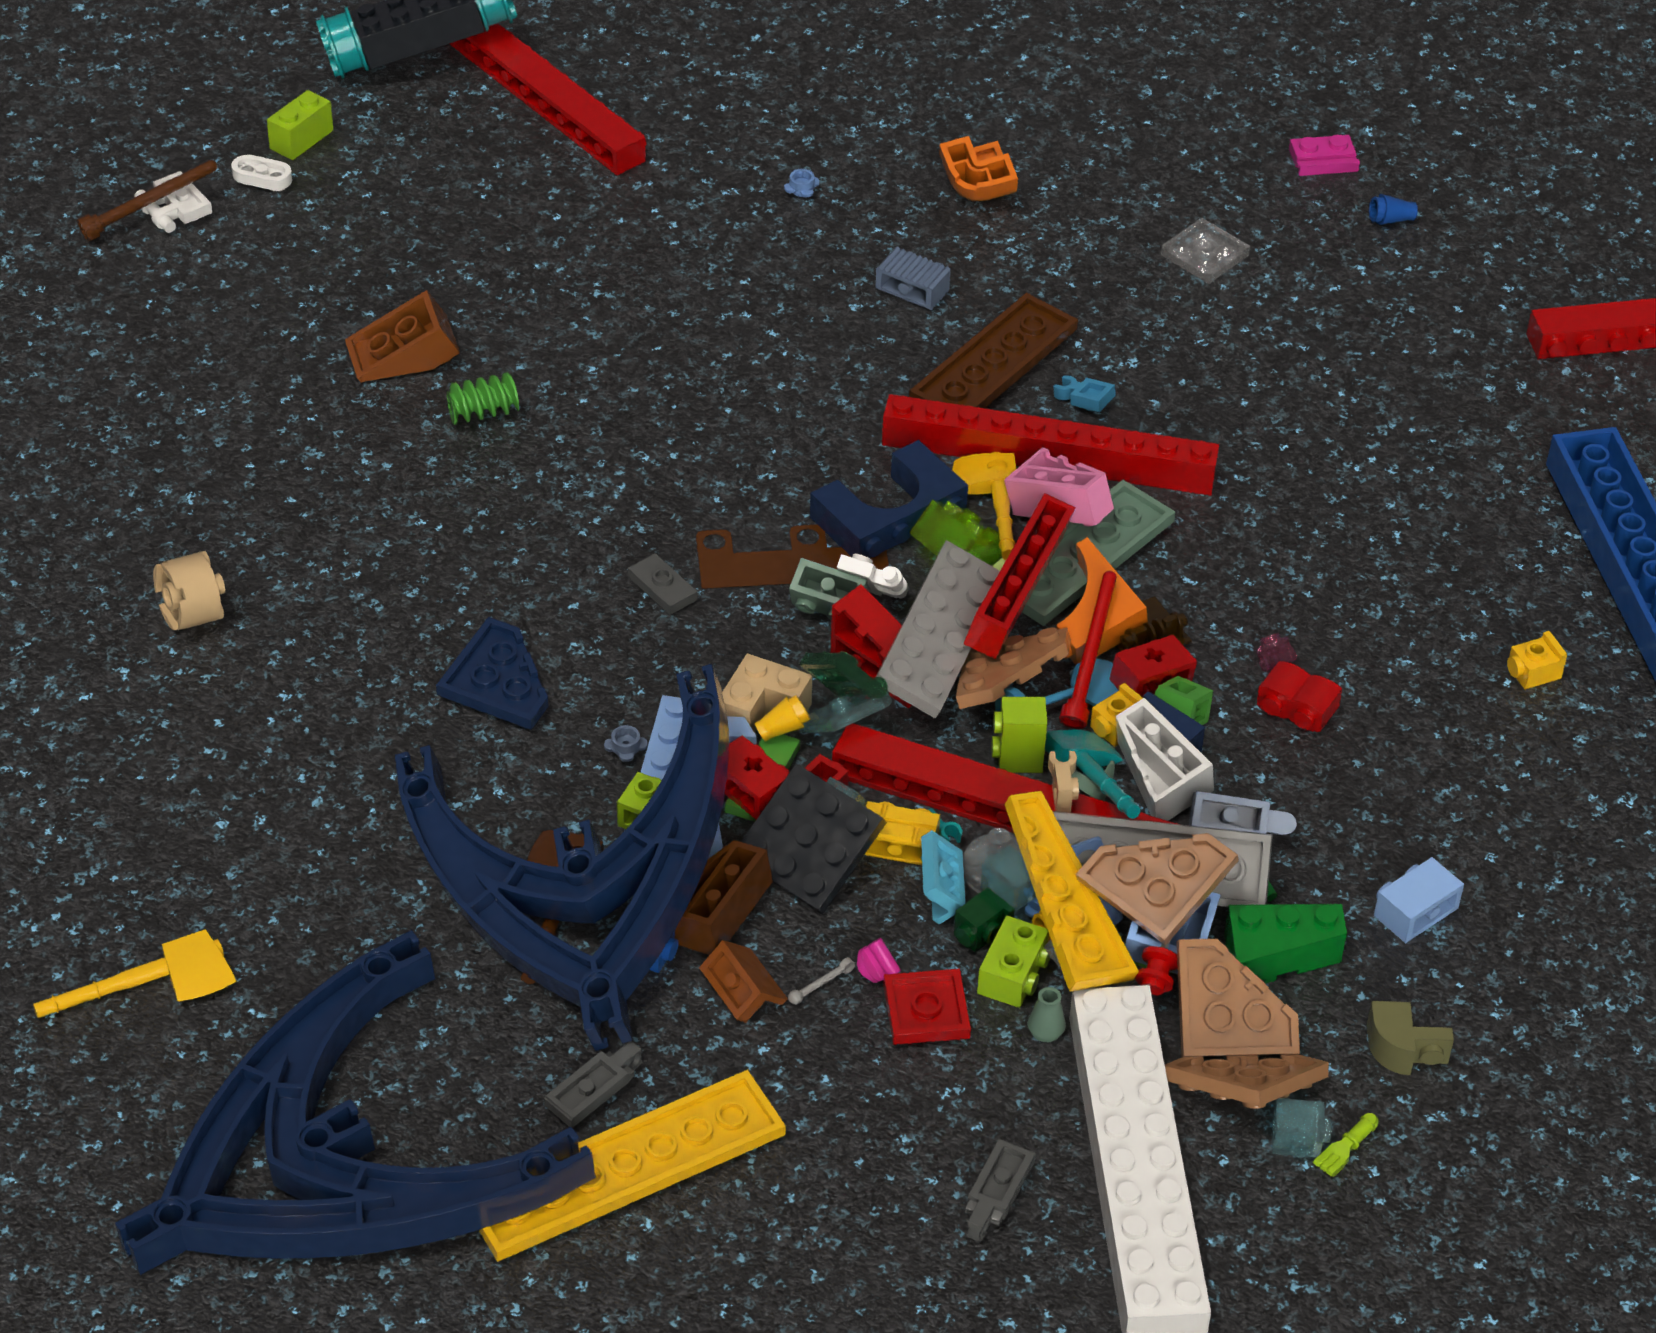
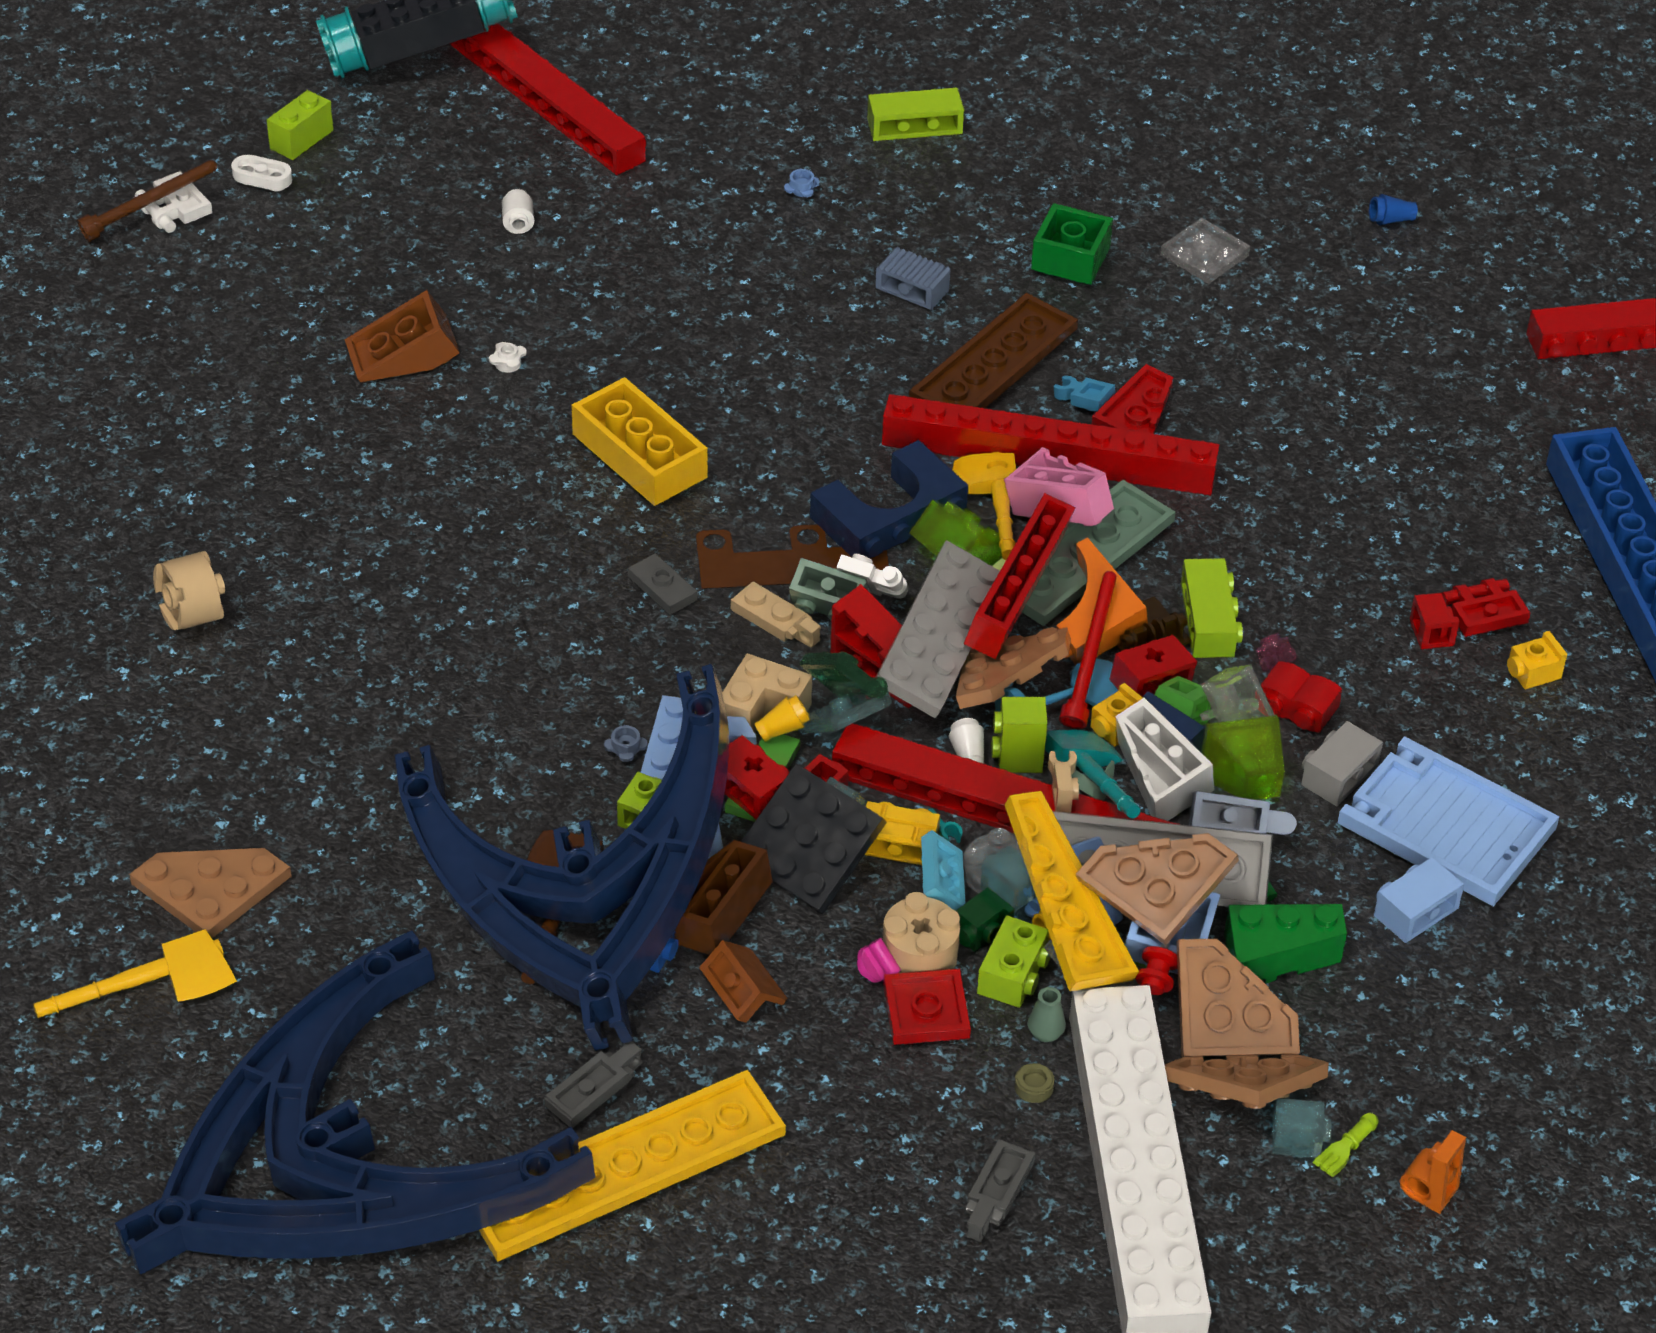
dark blue plate [436,617,549,730] -> none
bright green piece [446,372,519,425] -> none
light grey hinge [788,957,855,1005] -> none
orange brick [939,136,1018,201] -> none
dark pink plate [1289,135,1360,176] -> none
olive brick [1367,1001,1454,1075] -> none
none -> medium nougat plate [129,848,292,938]
none -> white plate [489,342,526,373]
none -> white brick [502,189,534,234]
none -> yellow brick [572,377,708,506]
none -> tan hinge [731,581,821,648]
none -> lime brick [867,88,964,141]
none -> tan brick [883,892,960,973]
none -> white cone [949,718,984,764]
none -> olive tile [1014,1063,1055,1103]
none -> green brick [1031,203,1113,285]
none -> red wing [1091,364,1174,434]
none -> lime brick [1180,558,1243,658]
none -> clear brick [1199,665,1281,748]
none -> clear neon green slope [1202,715,1285,800]
none -> light grey brick [1301,721,1383,806]
none -> light blue door [1337,736,1560,907]
none -> orange plate [1400,1130,1466,1214]
none -> red brick [1410,593,1460,649]
none -> red plate [1442,578,1531,637]

